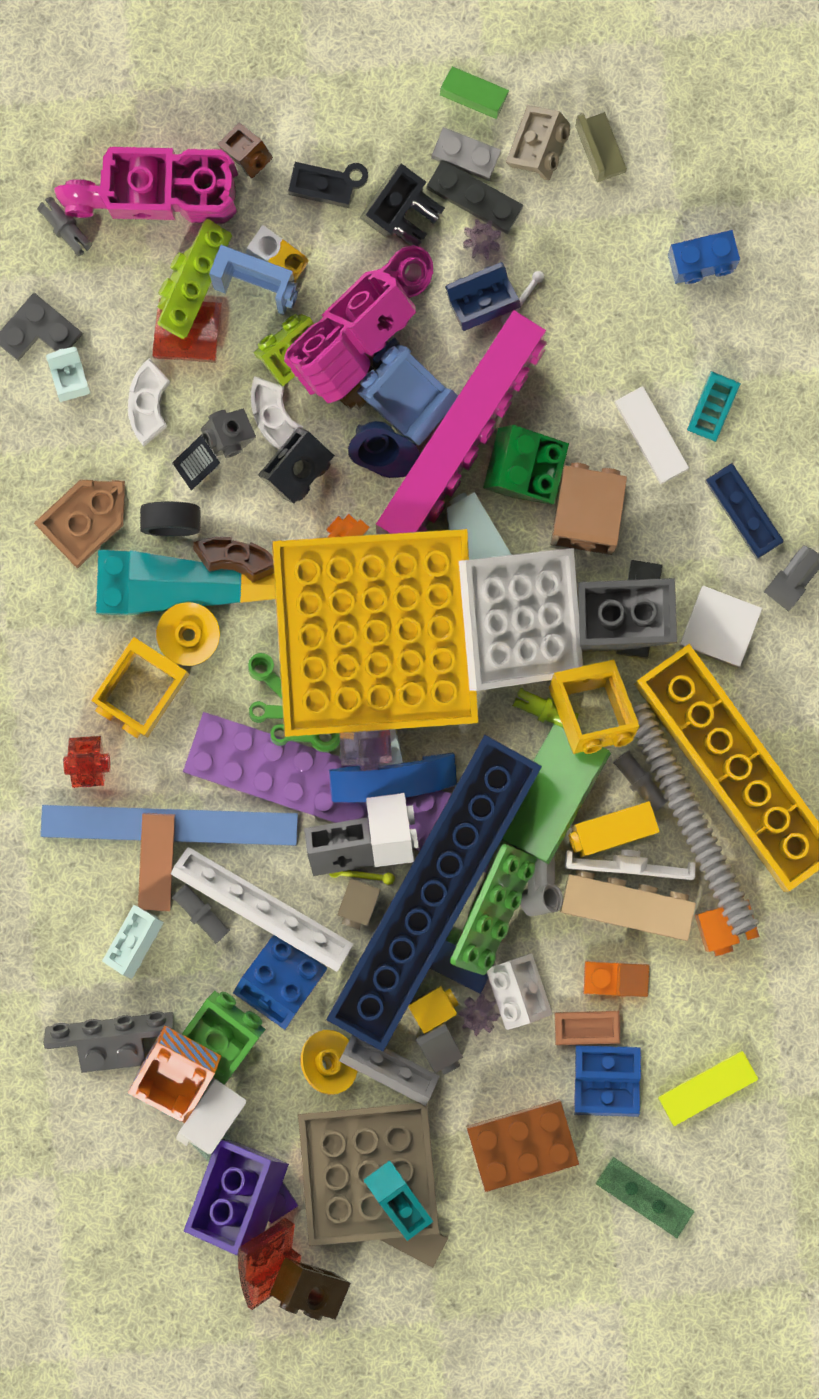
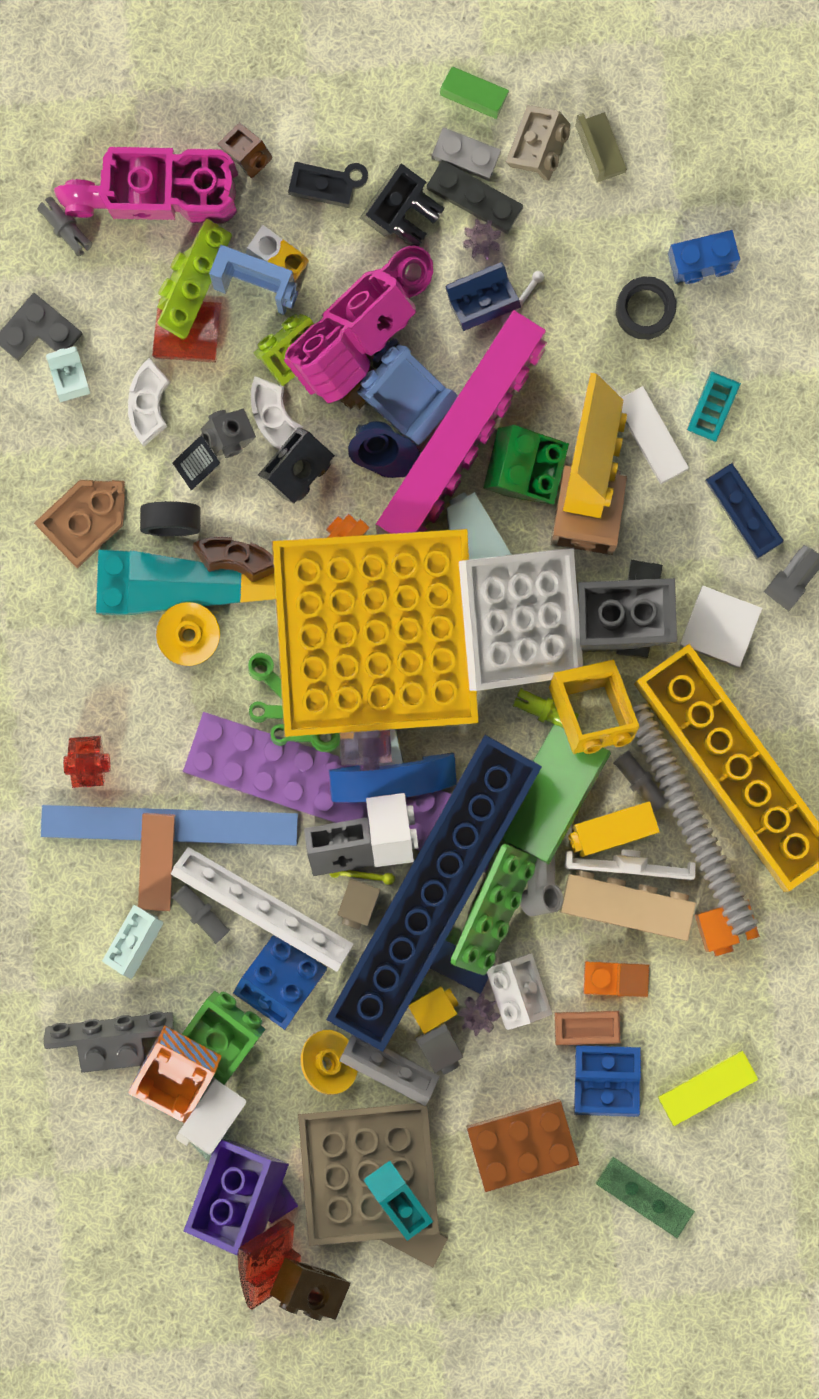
yellow window [91,637,190,738] -> none
none -> yellow slope [563,373,627,519]
none -> black tyre [615,276,677,340]

